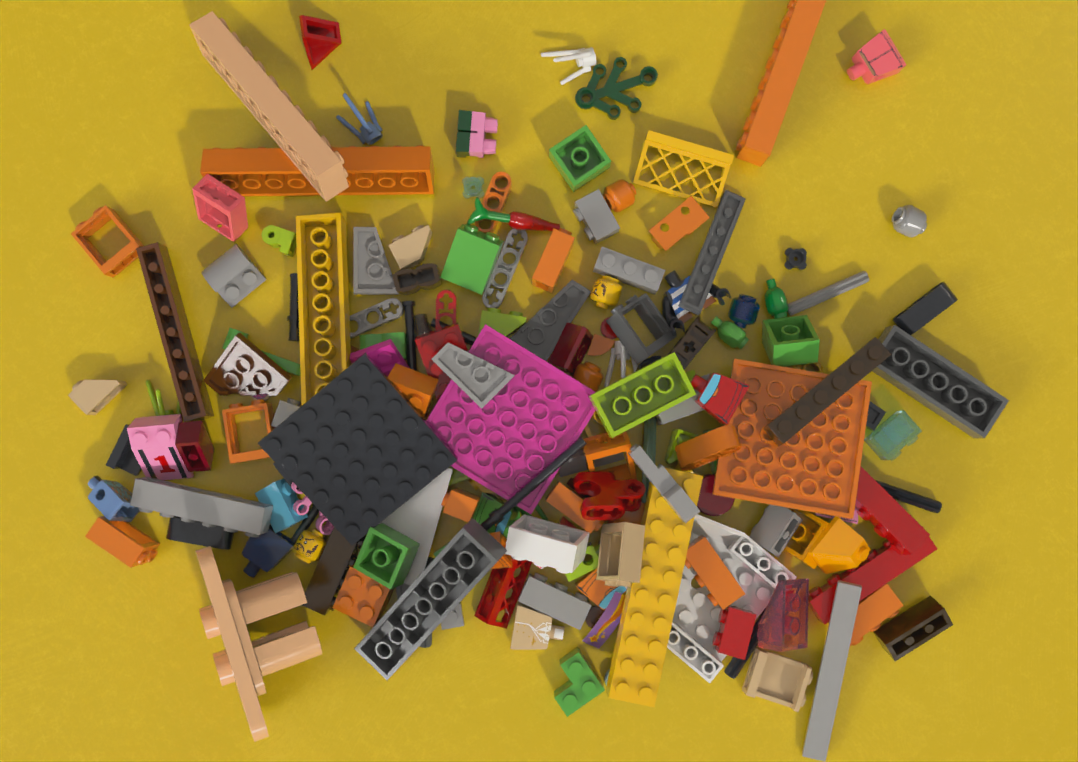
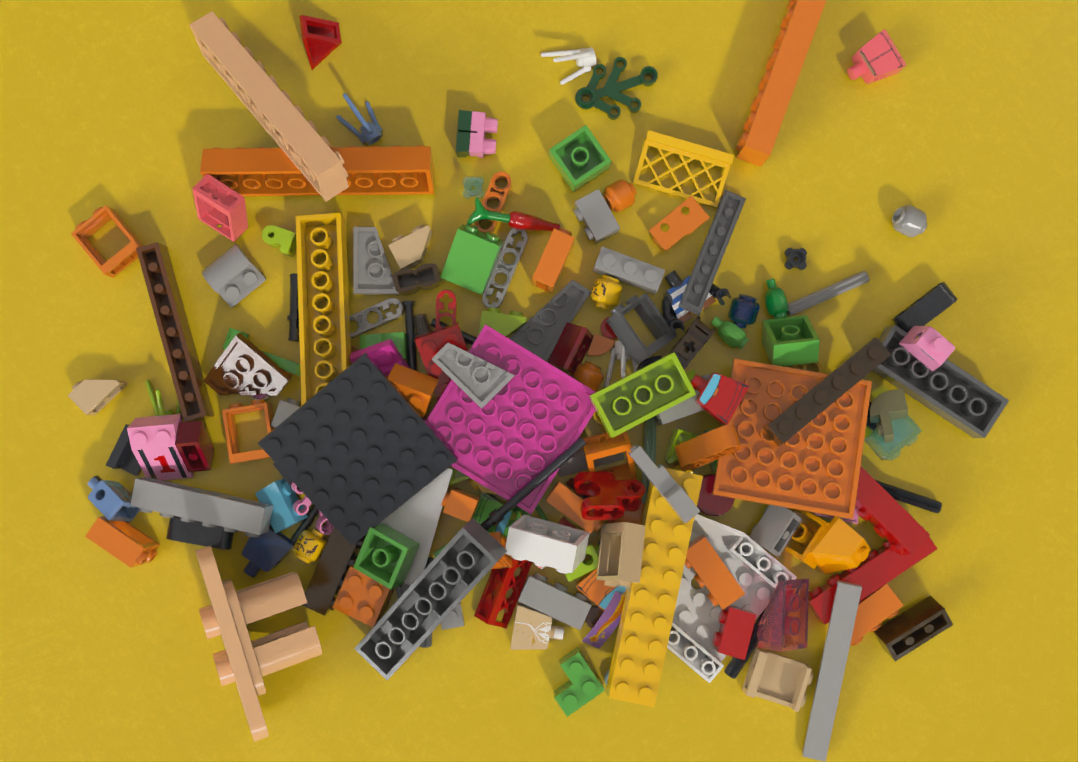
none -> olive brick [870,388,908,443]
none -> bright pink torso [899,326,955,371]

